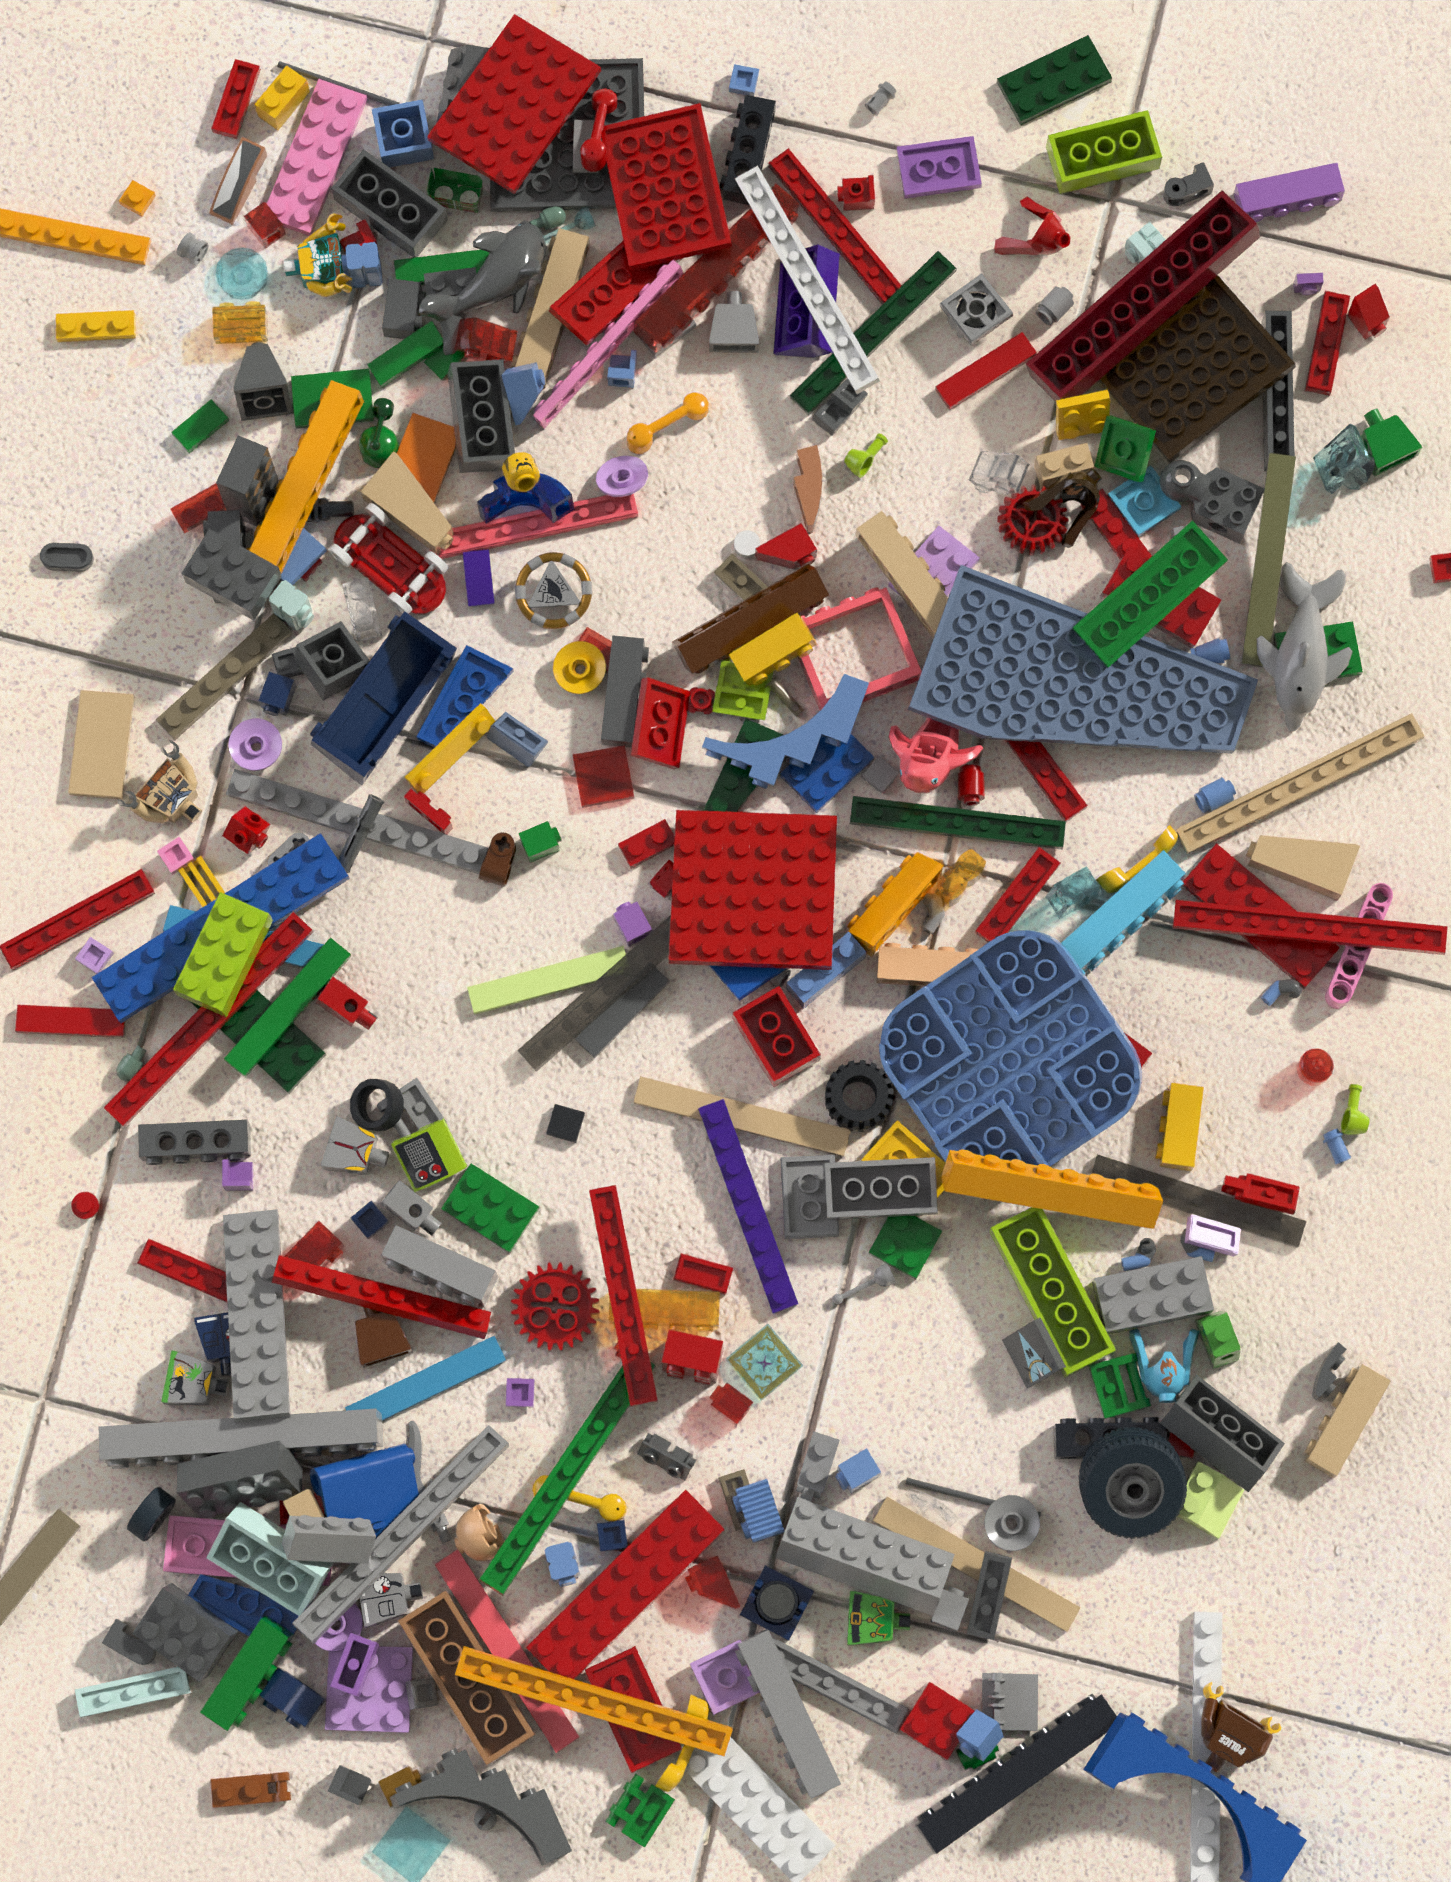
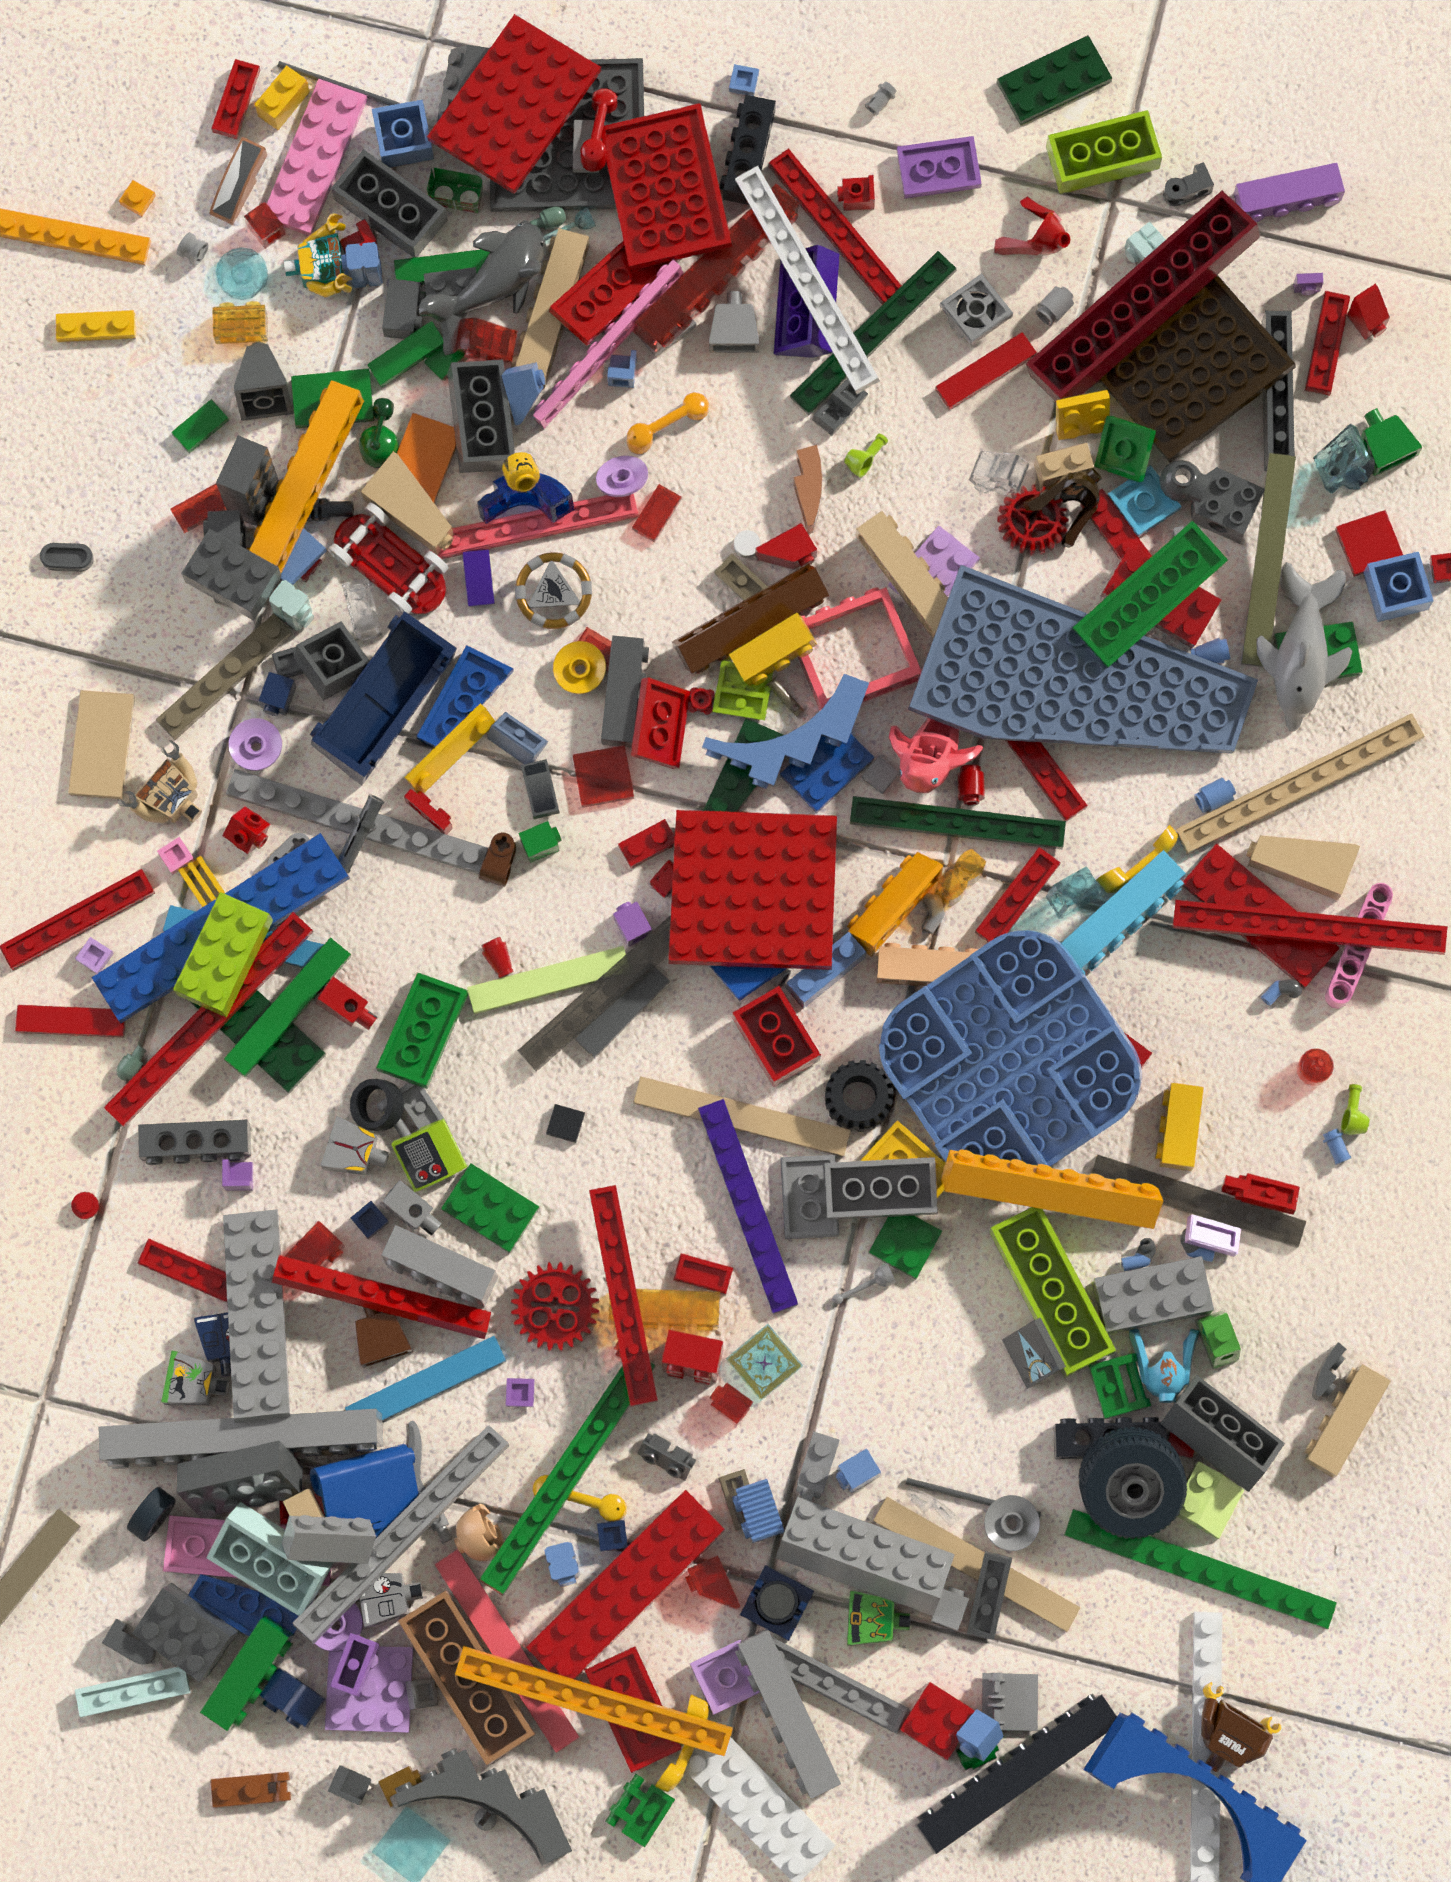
none -> green plate [376,973,468,1089]
none -> red cone [481,937,514,979]
none -> slope [521,759,560,819]
none -> clear red tile [632,484,682,543]
none -> green plate [1064,1509,1337,1629]
none -> red tile [1335,510,1403,577]
none -> medium blue brick [1363,551,1434,622]

